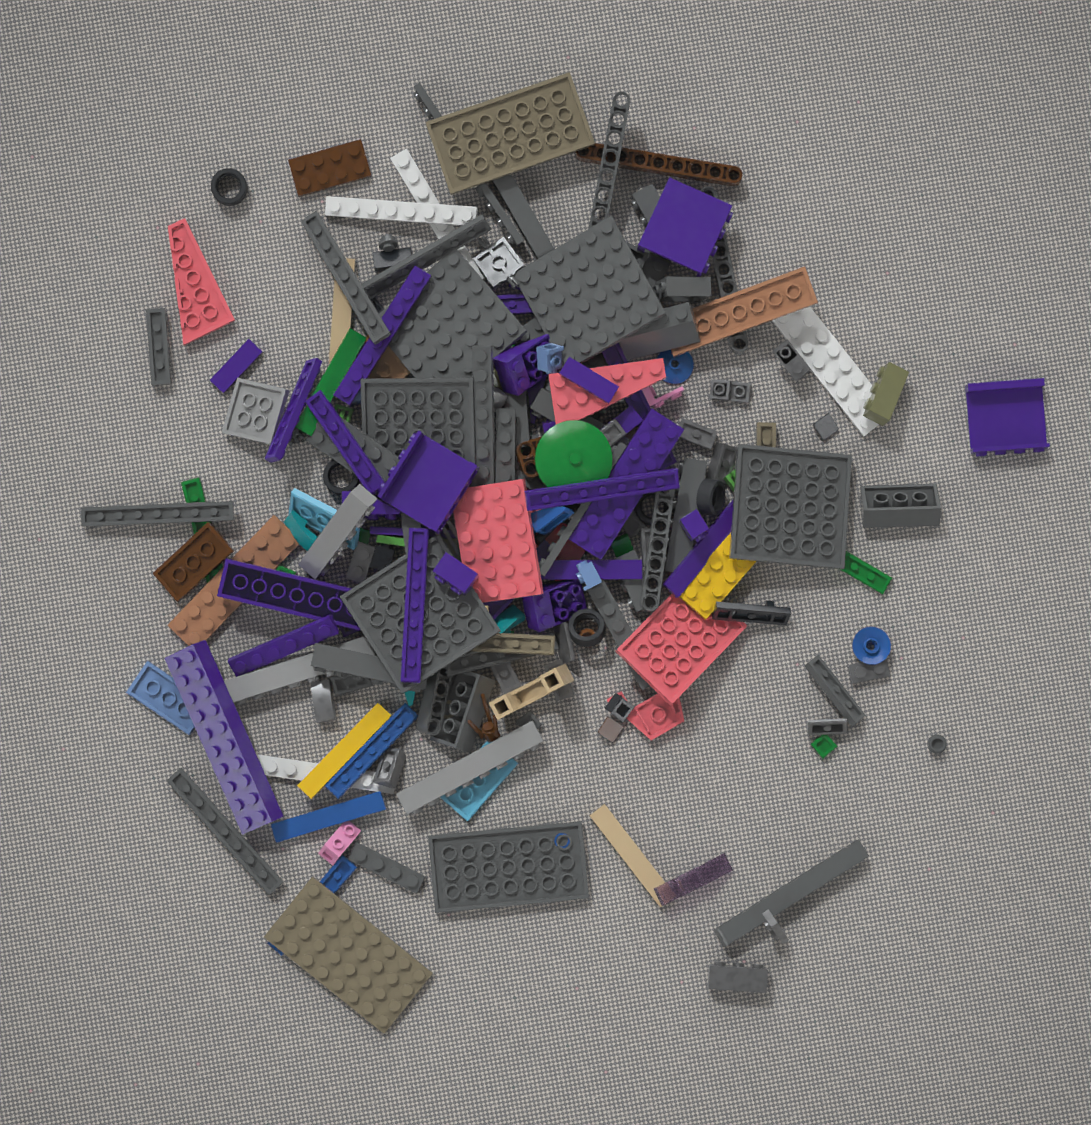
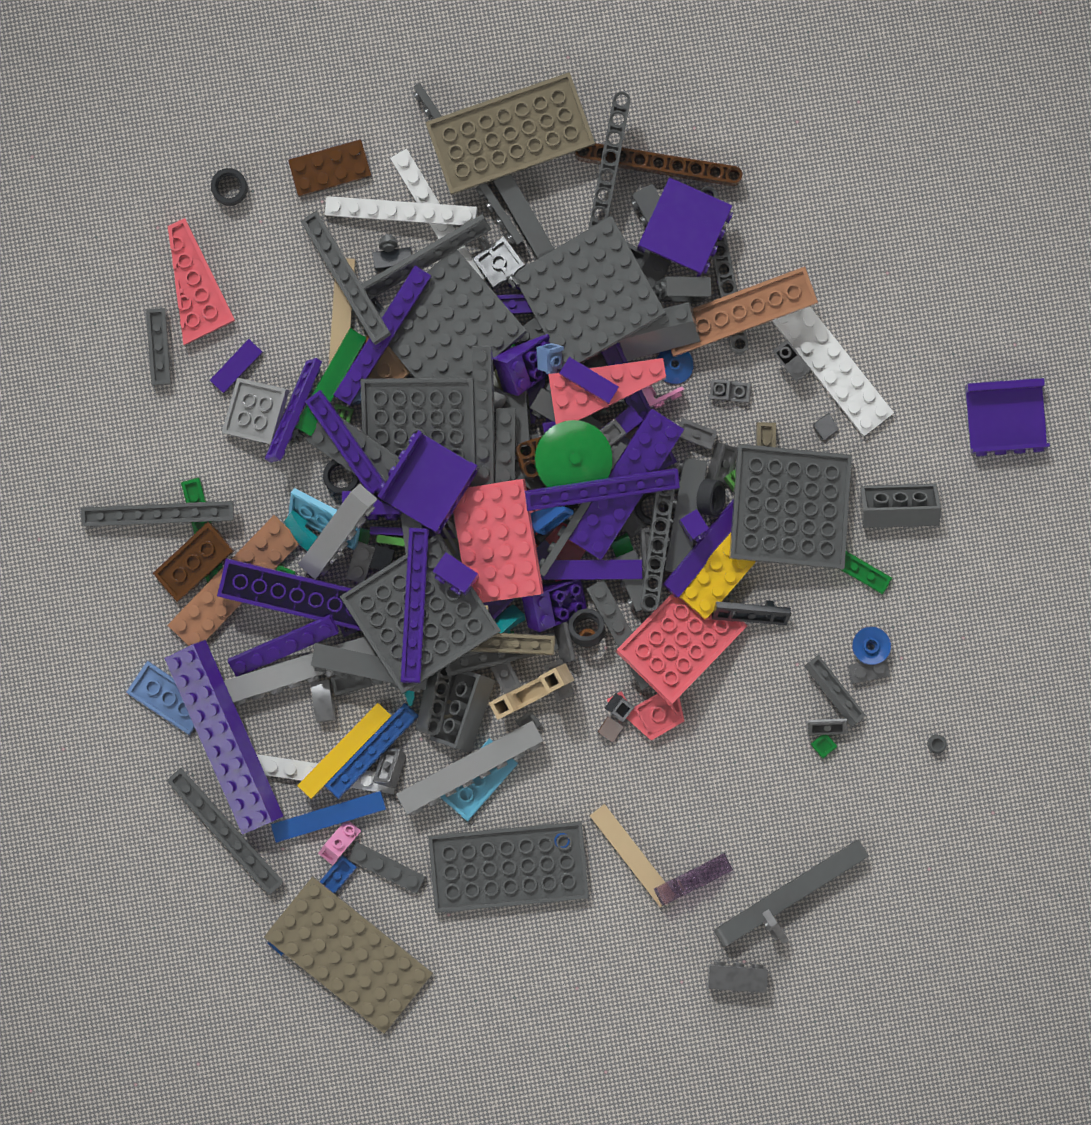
reddish brown plant [468,693,500,742] -> none
medium blue brick [576,560,602,591] -> none
olive brick [863,362,909,426] -> none

